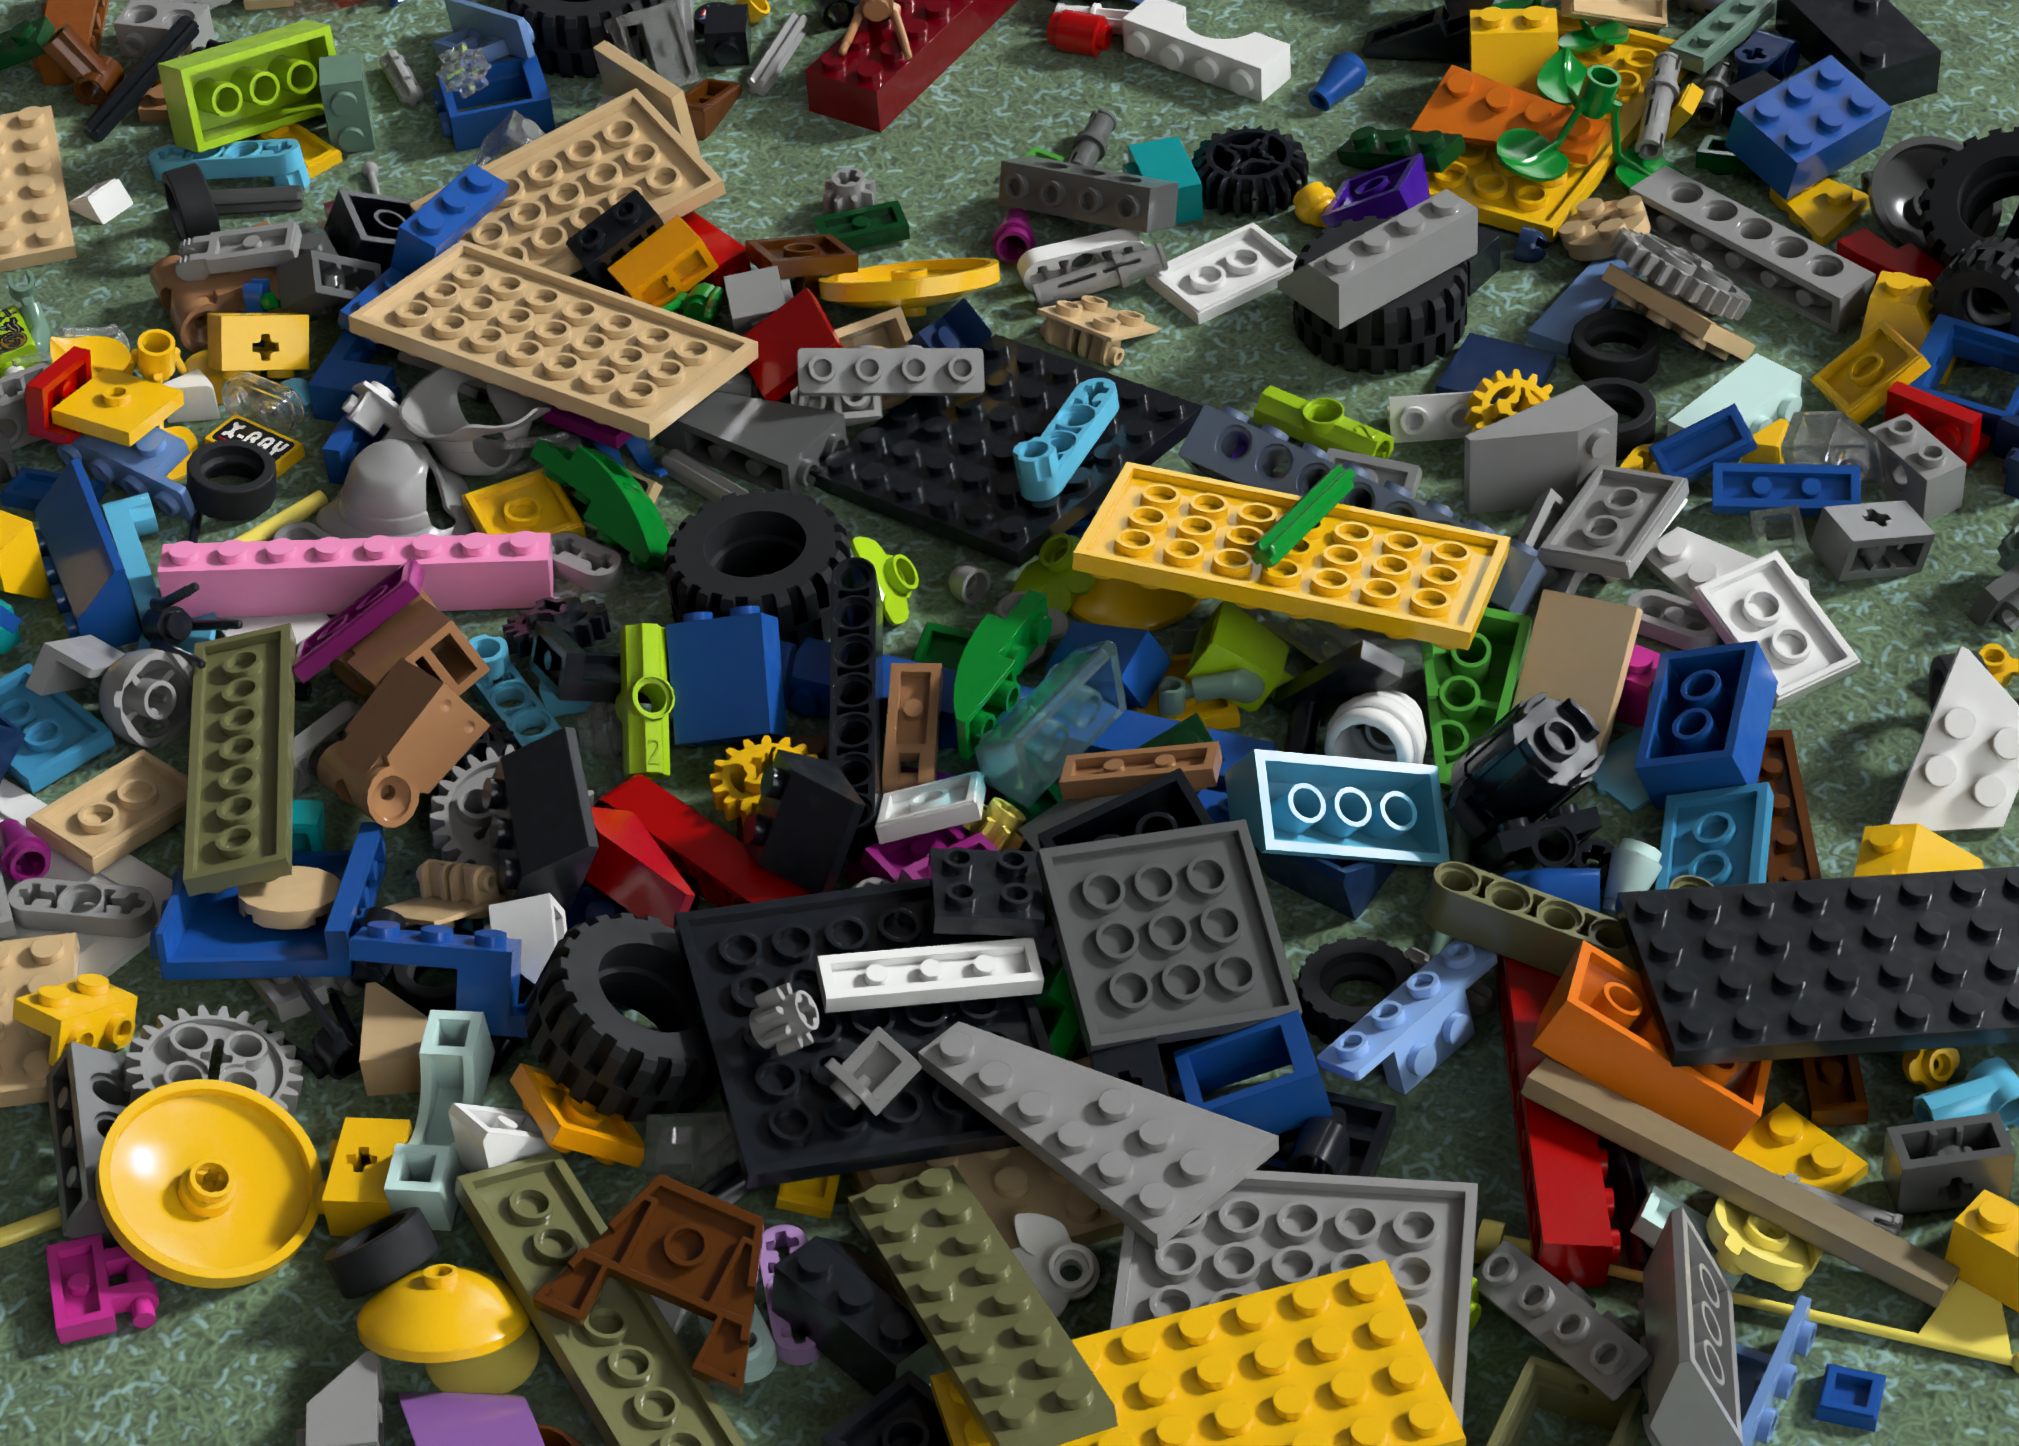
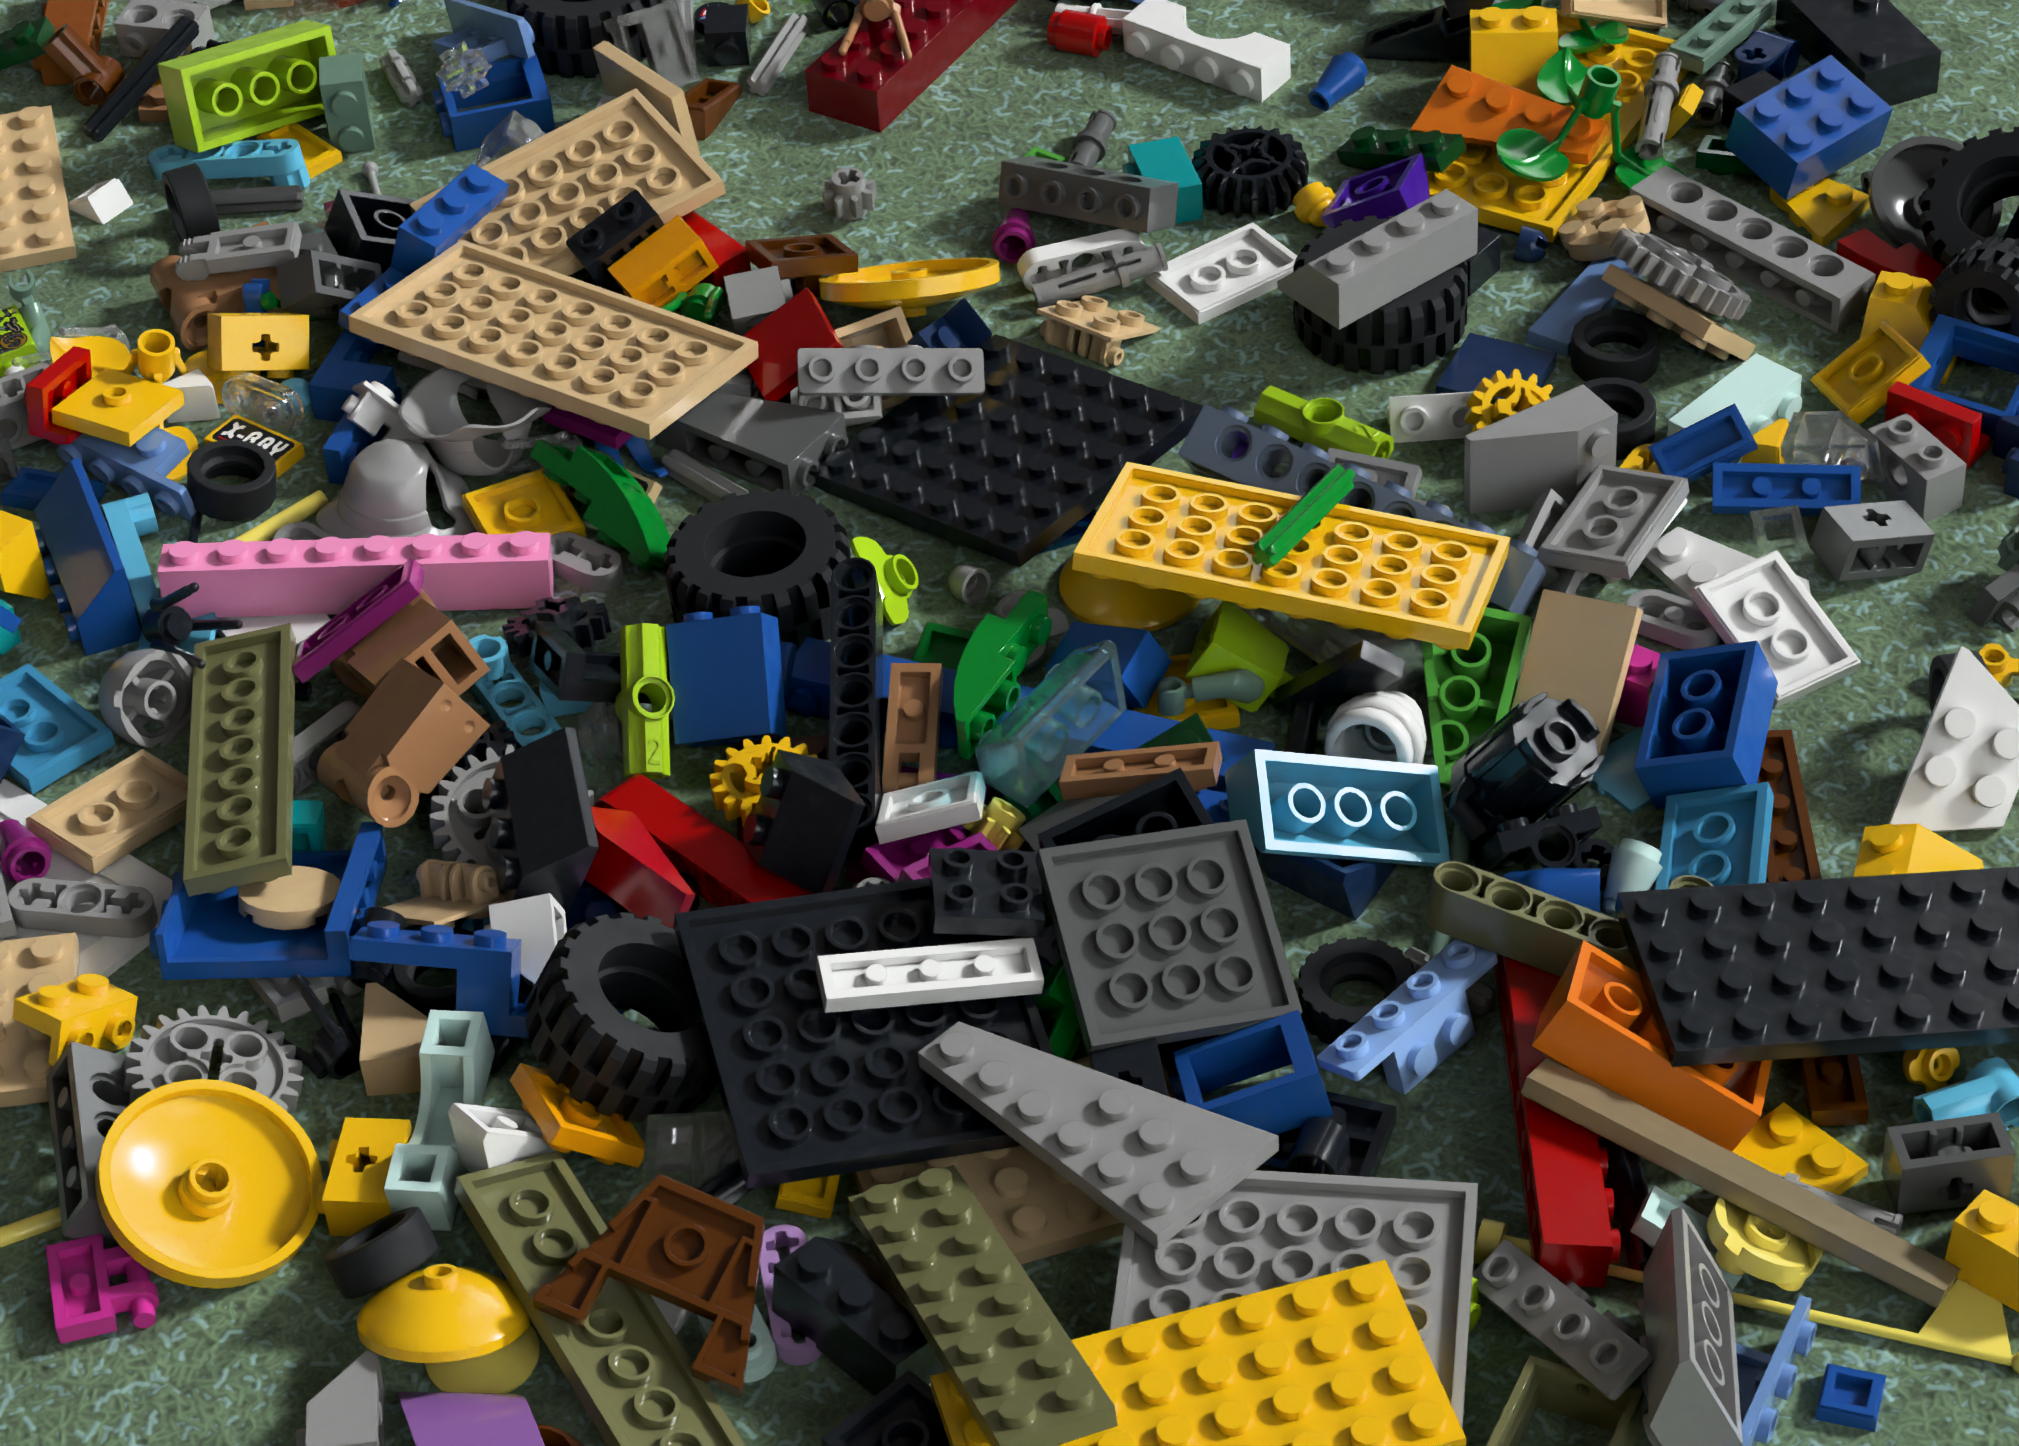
light grey panel [25,635,125,696] -> none
light grey gear [749,982,819,1057] -> none
dark green plate [813,200,910,251] -> none
light grey bracket [824,1026,922,1116] -> none
white plate [1011,1213,1100,1318] -> none
lime plate [1012,533,1095,614] -> none
medium azure beam [1013,378,1120,501] -> none

